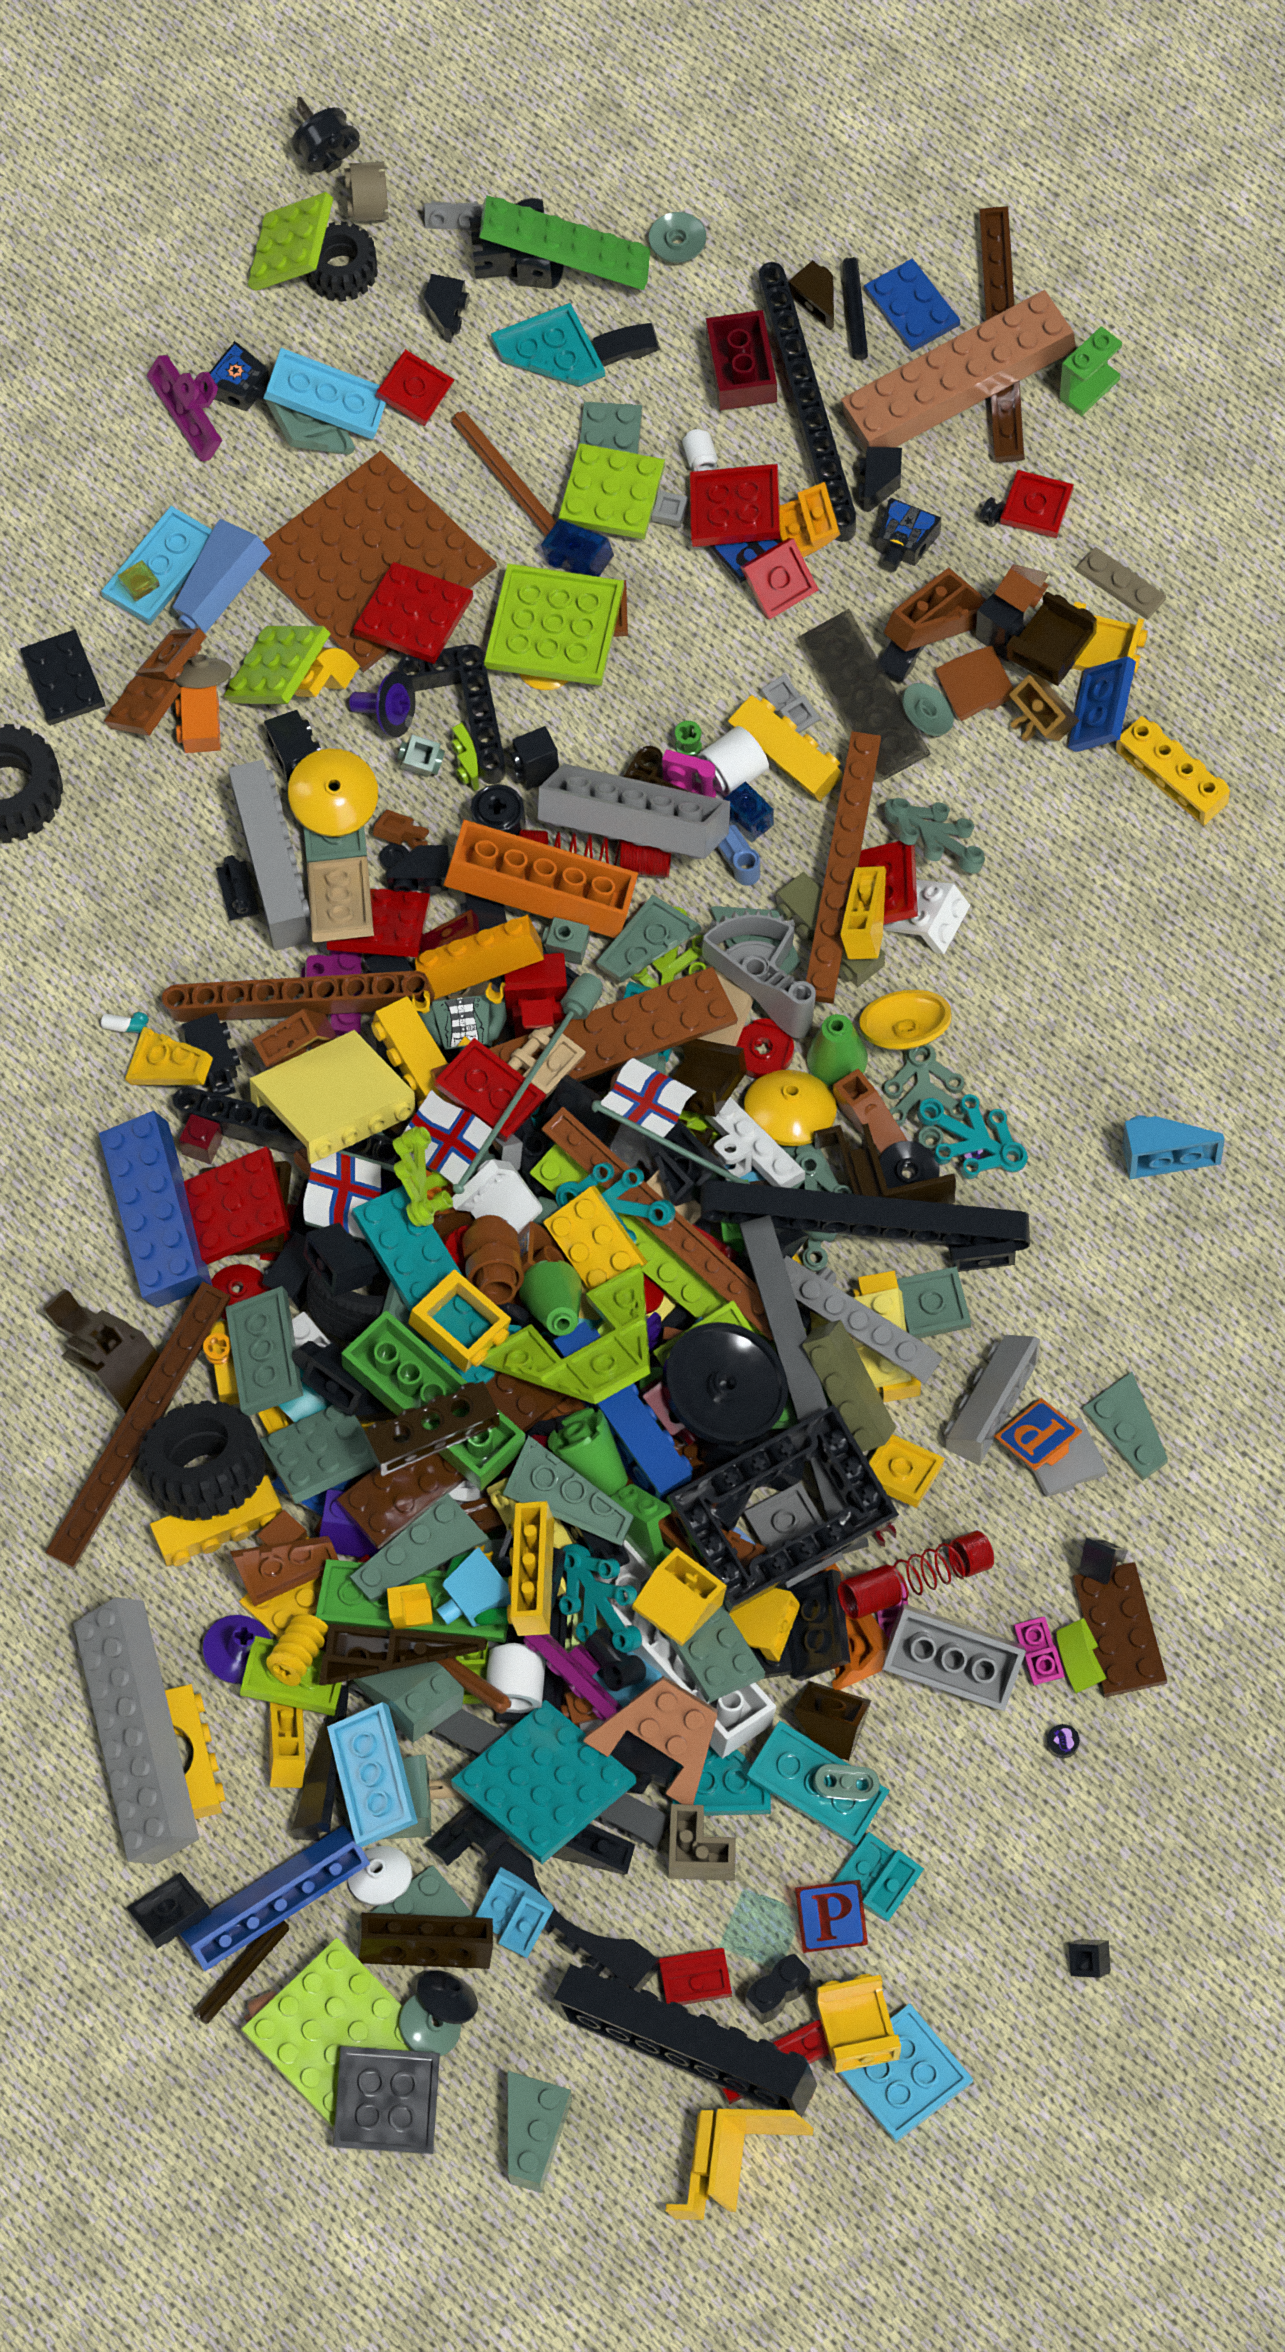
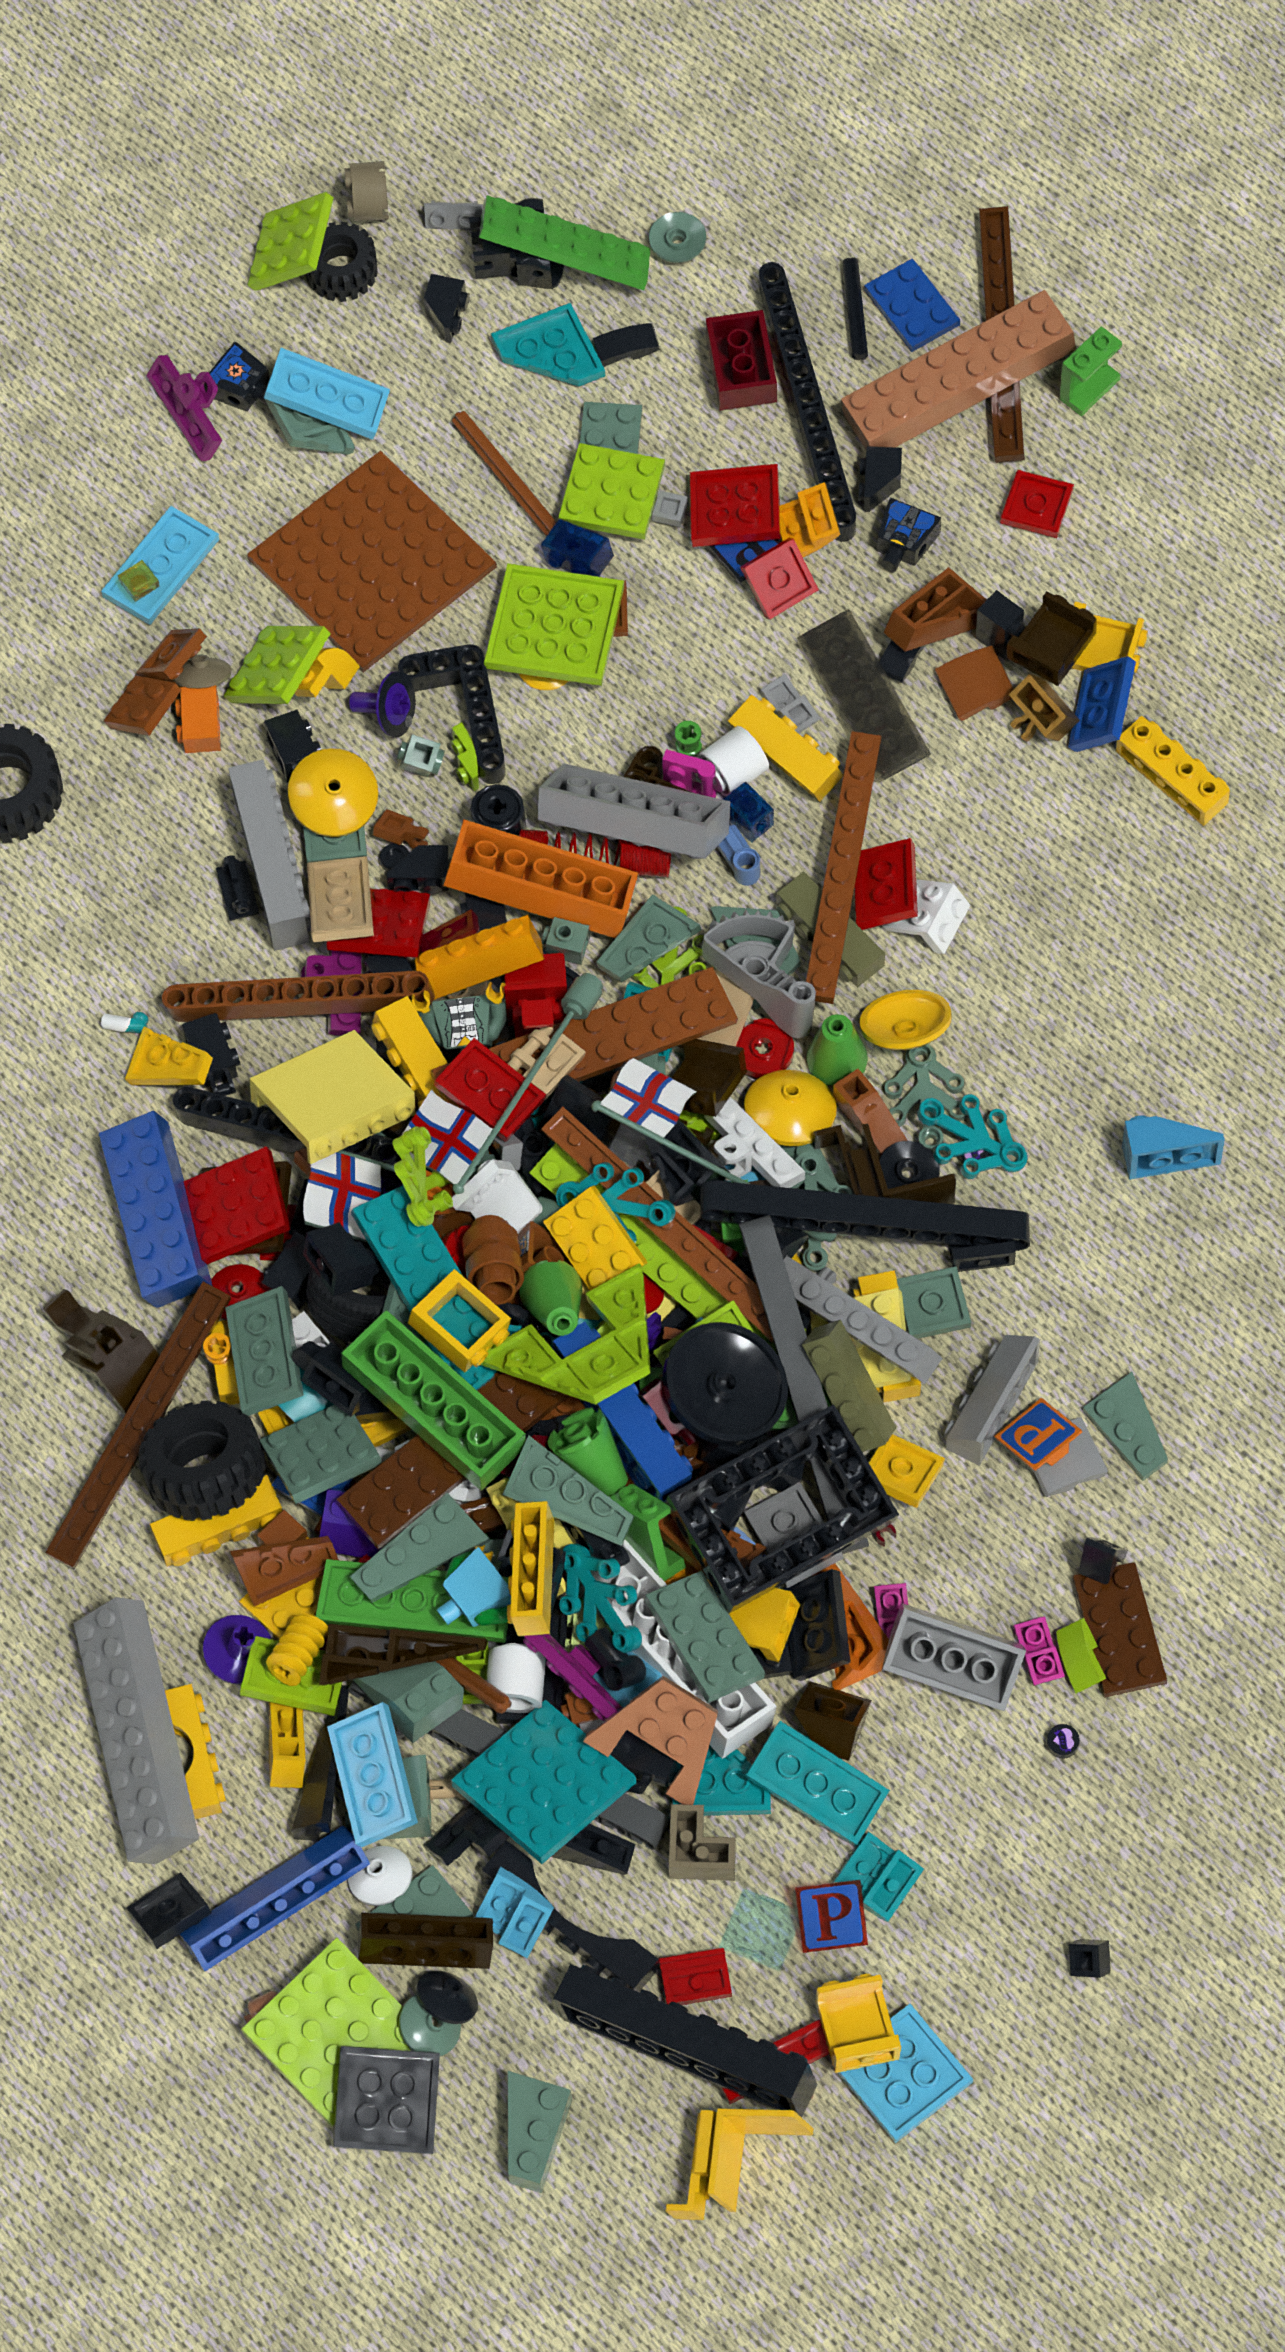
black plate [20,629,106,726] -> none
medium blue slope [173,518,271,633] -> none
dark red brick [179,1114,223,1165] -> none
dark brown axle [194,1921,289,2024] -> none
dark orange window [252,1009,338,1068] -> none
black wheel [291,97,360,172] -> none
red plate [353,561,474,664] -> none
dark brown brick [365,1381,500,1476] -> none
red plate [375,349,455,426] -> none
yellow panel [387,1583,433,1629] -> none
black brick [510,726,559,791] -> none
yellow slope [632,1547,727,1646] -> none
white brick [682,429,718,471] -> none
black brick [746,1954,811,2024] -> none
dark brown slope [788,260,834,330] -> none
sand green plate [813,1764,880,1801] -> none
red piece [838,1530,994,1620] -> none
yellow slope [840,866,886,959] -> none
sand green plant [884,798,985,873] -> none
sand green dish [902,683,954,736] -> none
black bush [979,497,1005,527] -> none
dark orange slope [994,564,1049,613] -> none
dark tan plate [1077,547,1166,620] -> none

